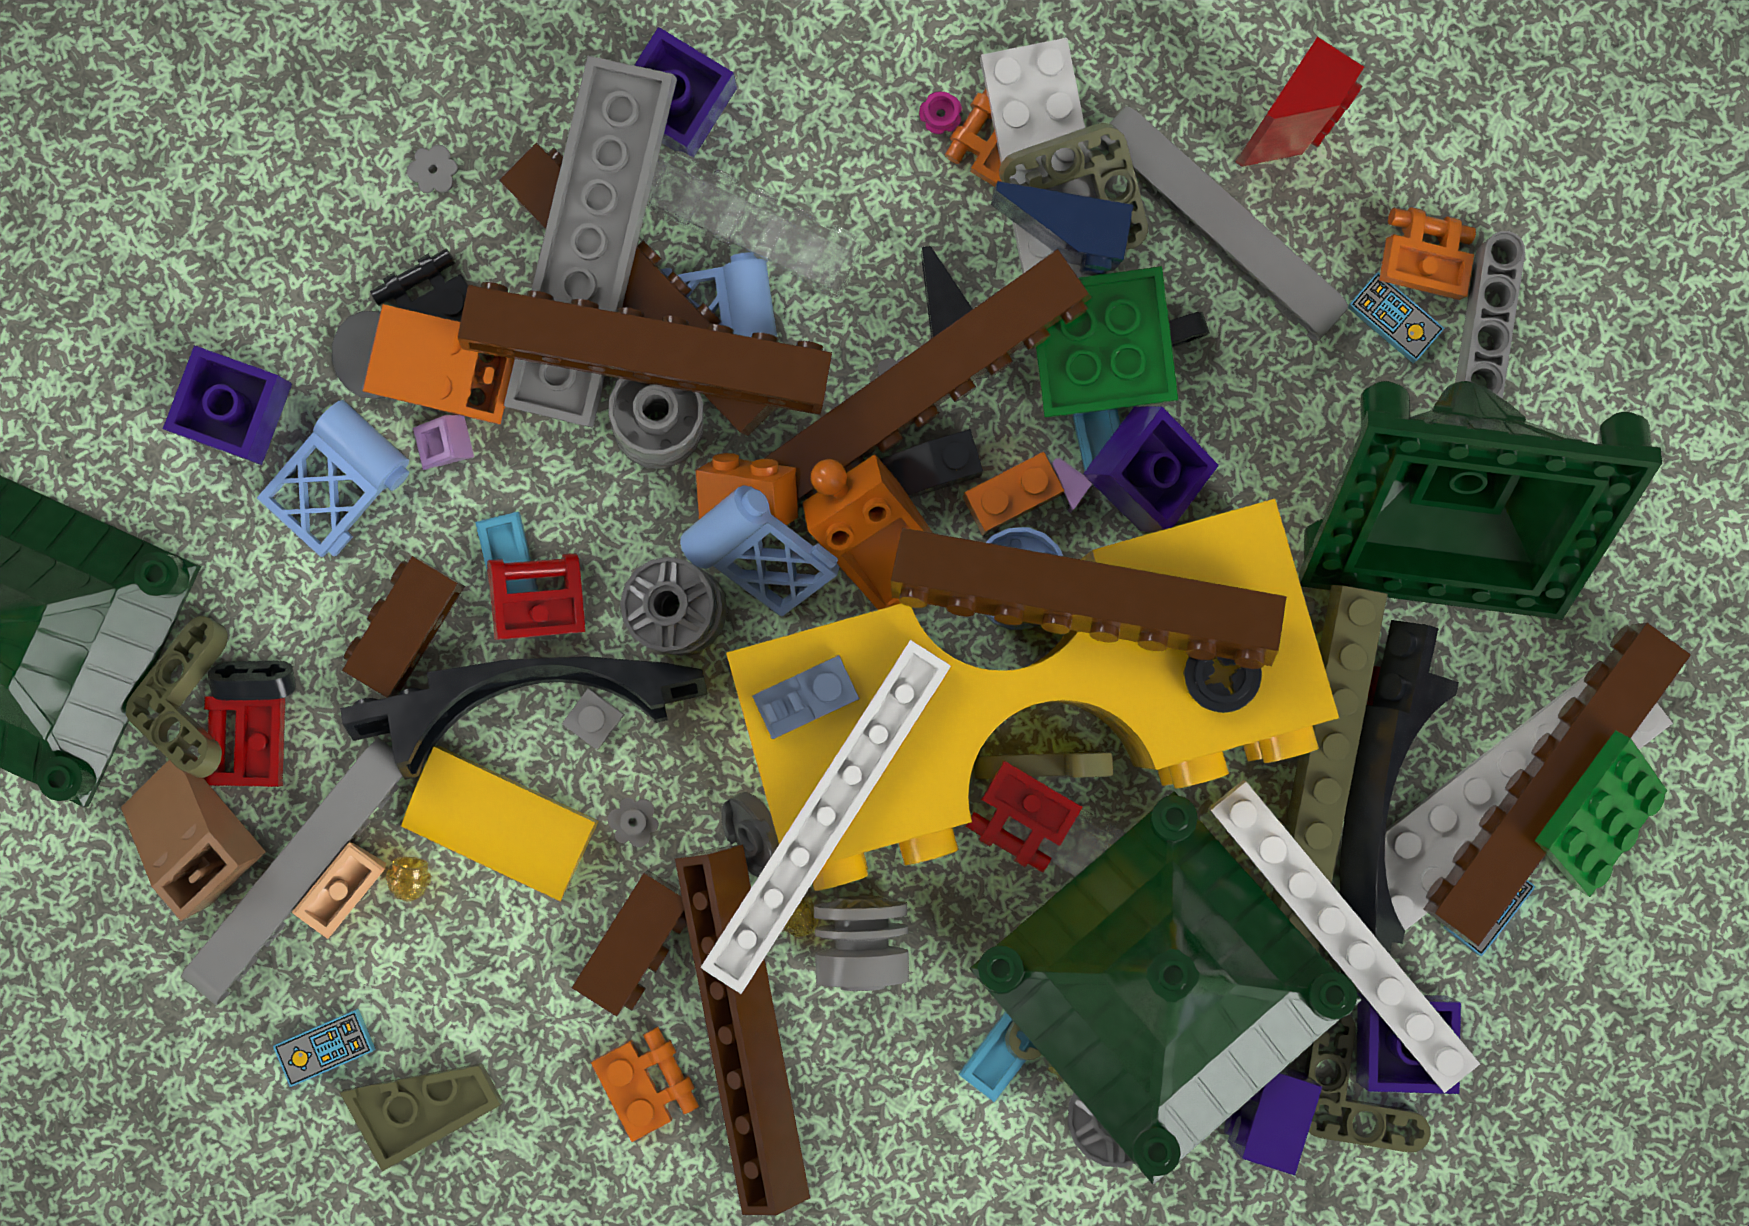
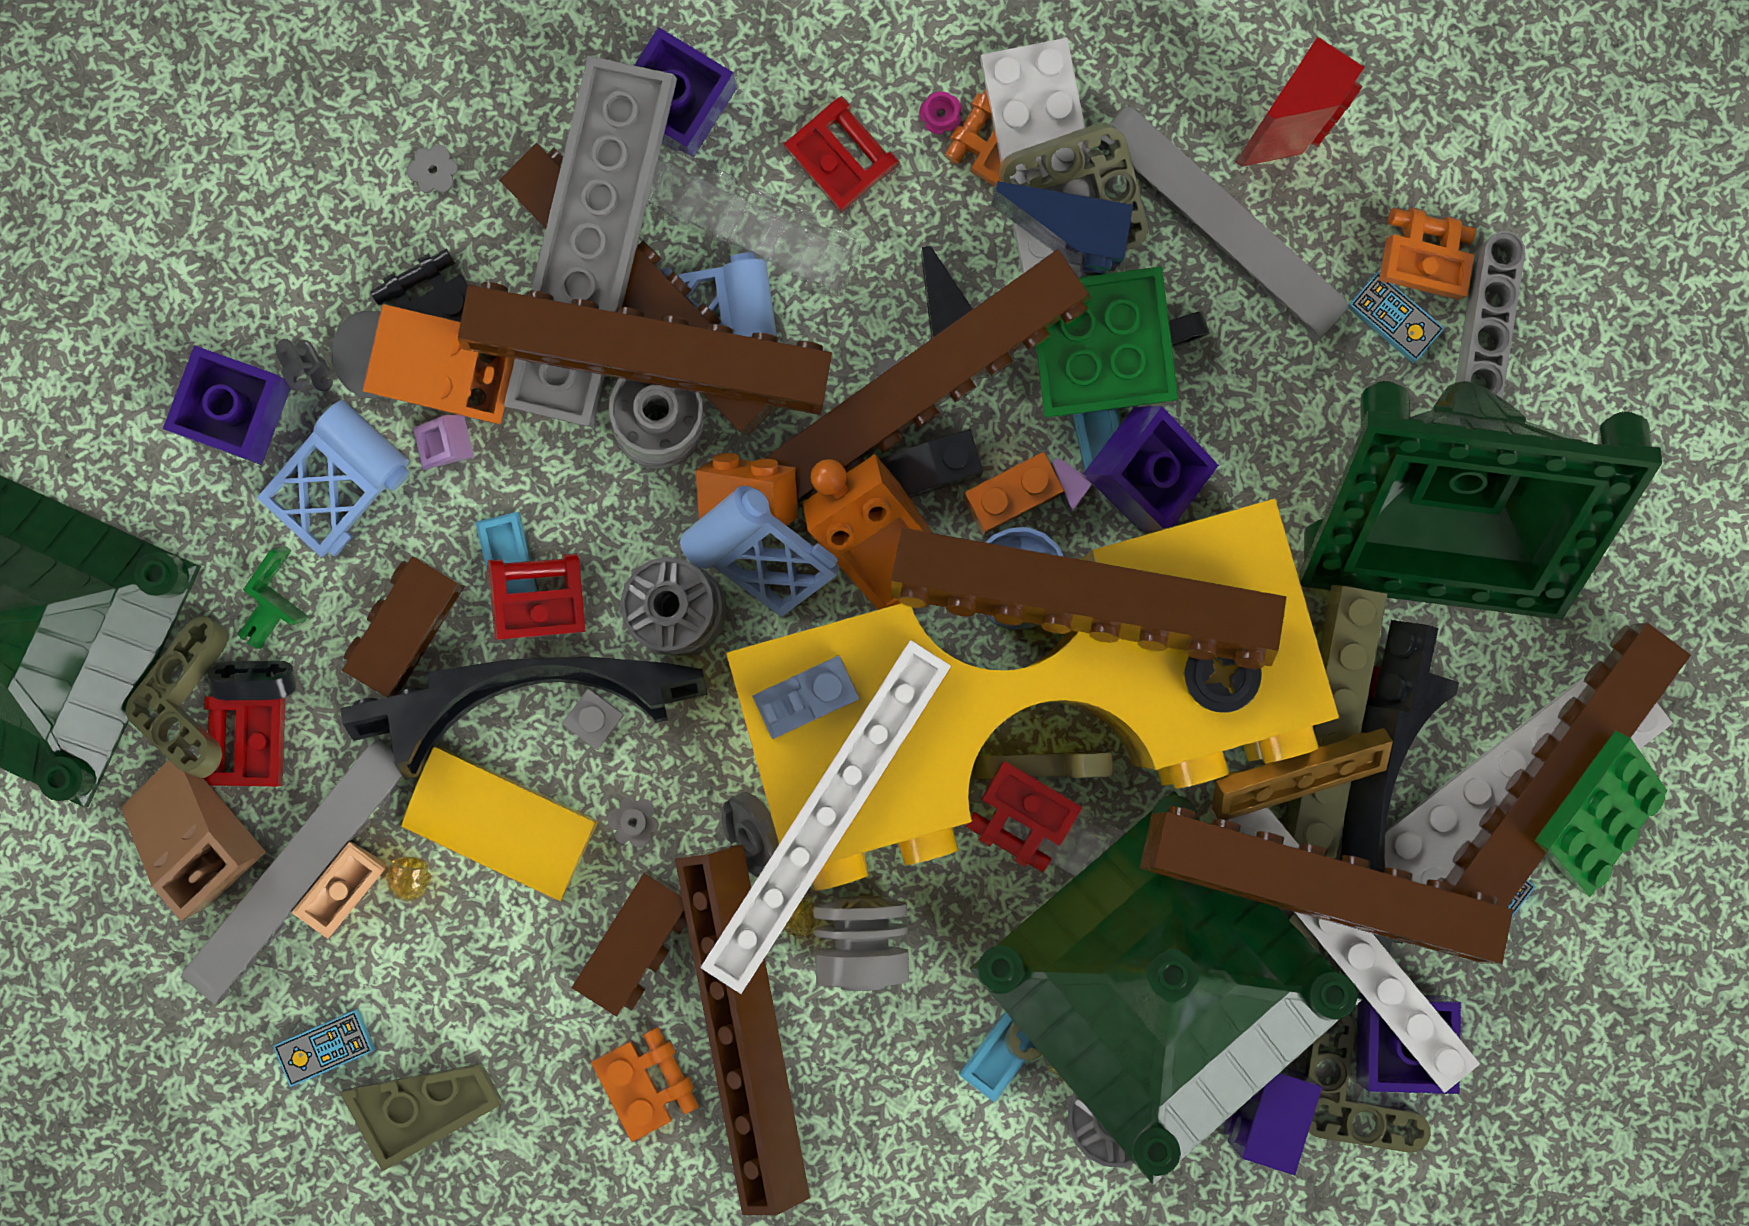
none -> green bracket [237,546,309,649]
none -> dark grey piece [276,339,333,391]
none -> red plate [784,96,900,213]
none -> reddish brown brick [1140,806,1513,964]
none -> pearl gold plate [1212,728,1393,820]

